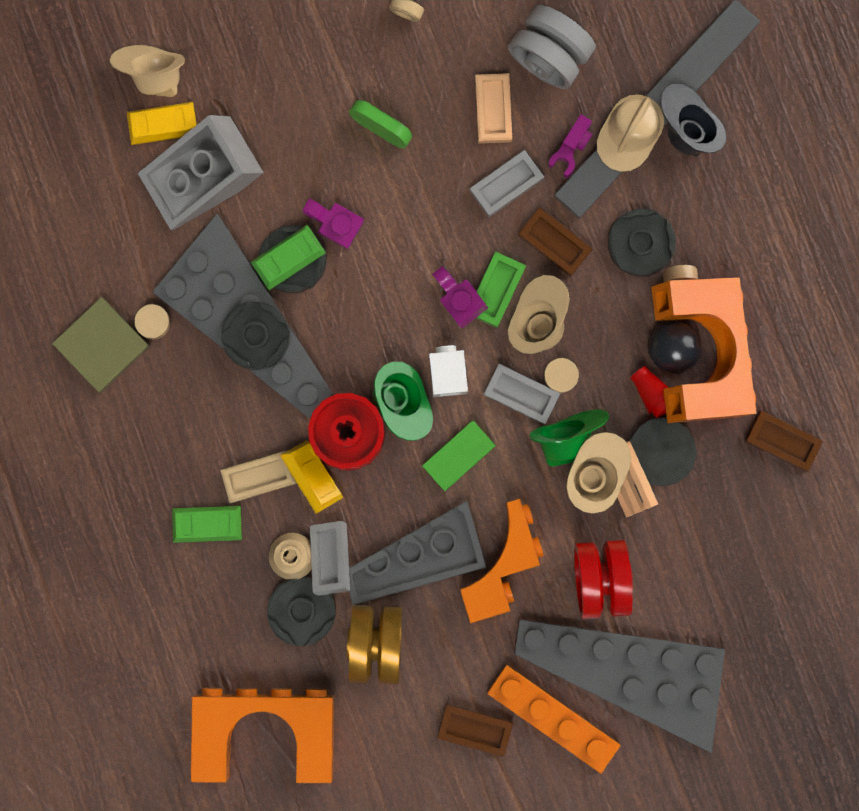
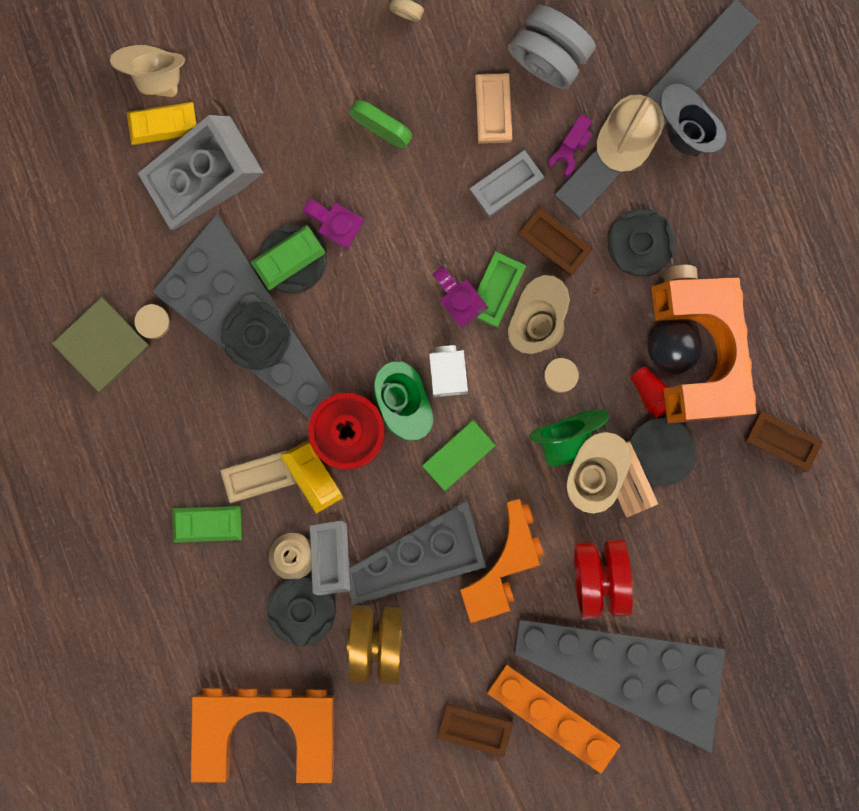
light grey tile [484,364,560,425] -> none

